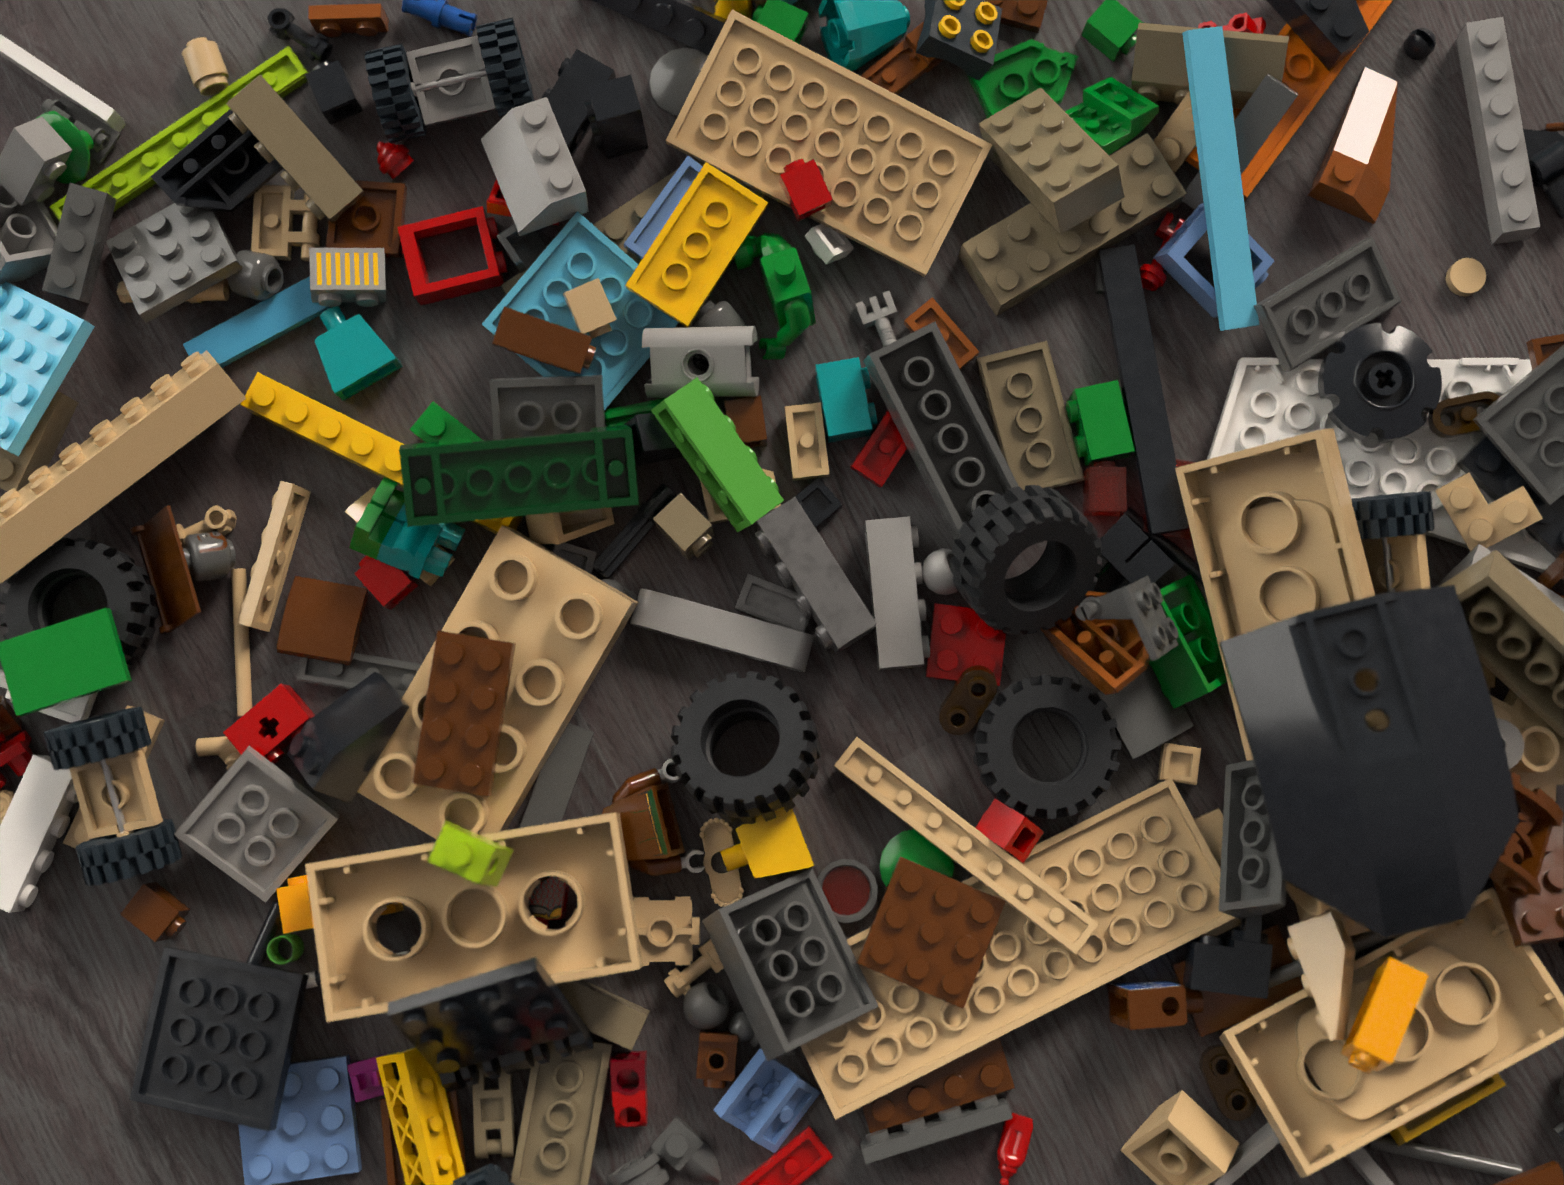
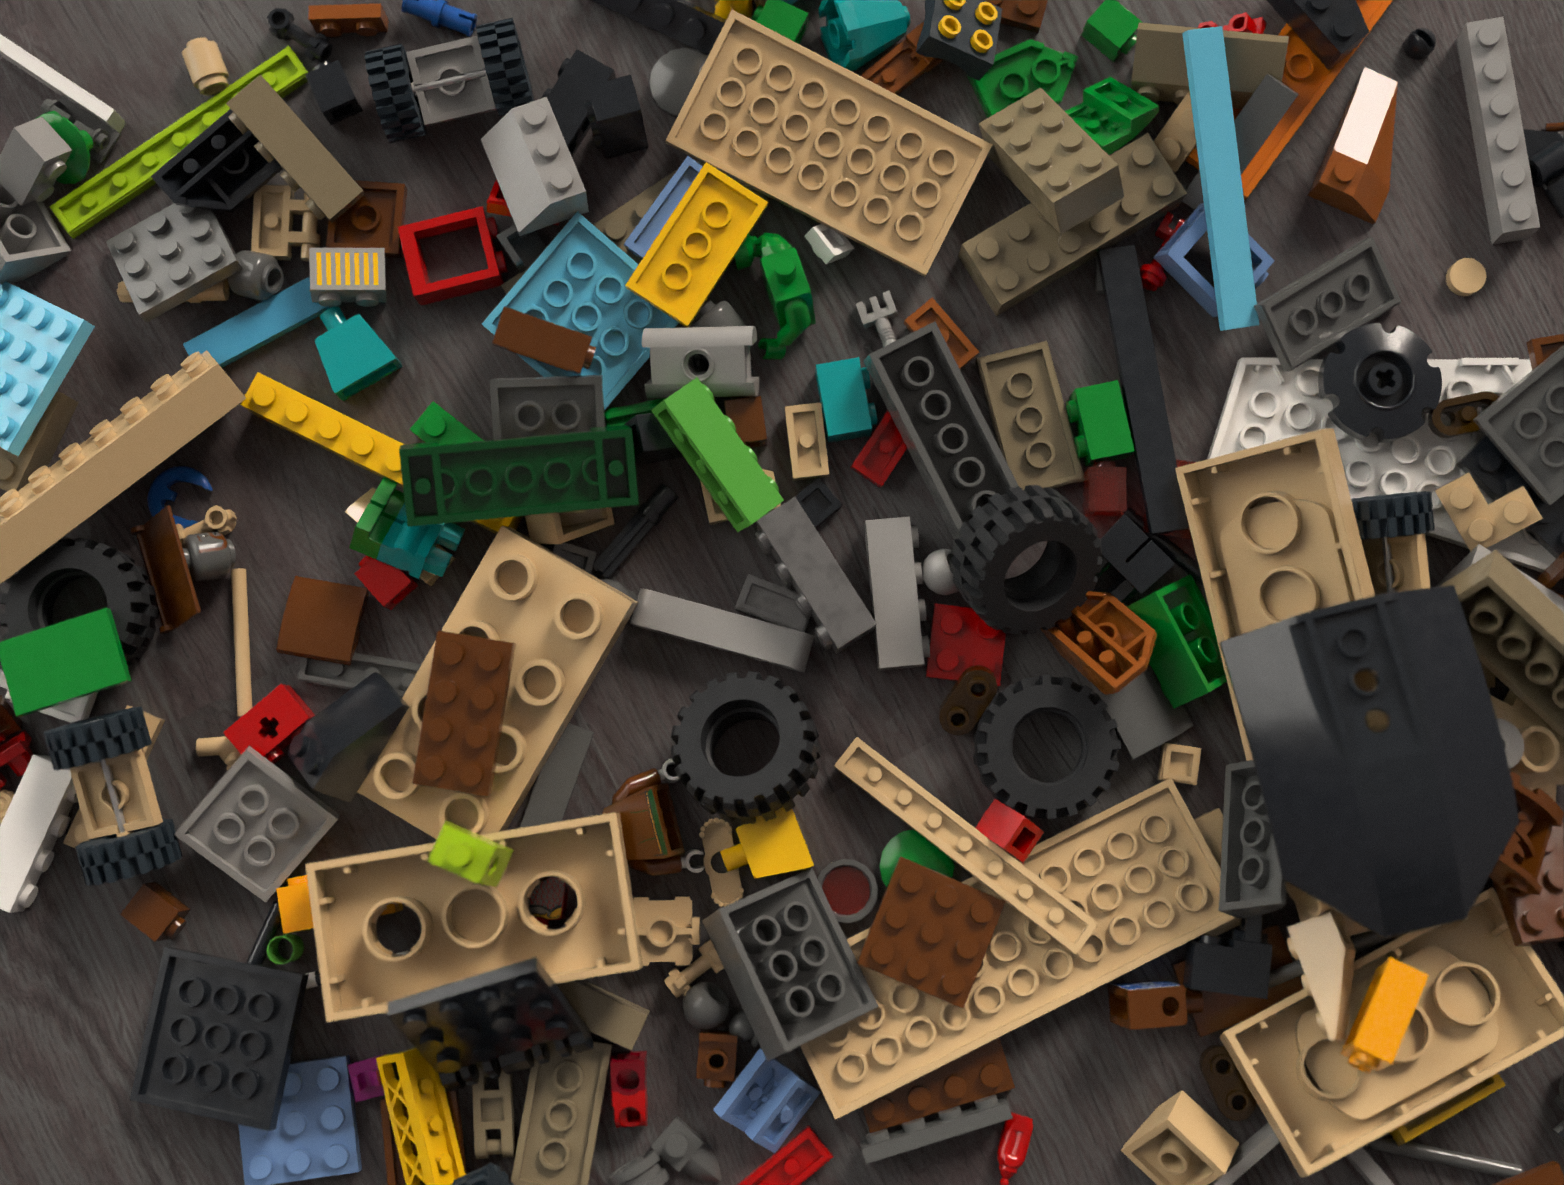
dark grey brick [42,183,117,304] -> none
tan plate [238,481,311,632] -> none
red plate [376,141,414,179] -> none
tan brick [563,278,617,339] -> none
dark tan brick [653,493,715,560] -> none
red brick [779,159,833,222] -> none
dark grey plate [1076,576,1178,661] -> none
none -> blue head [147,466,213,529]

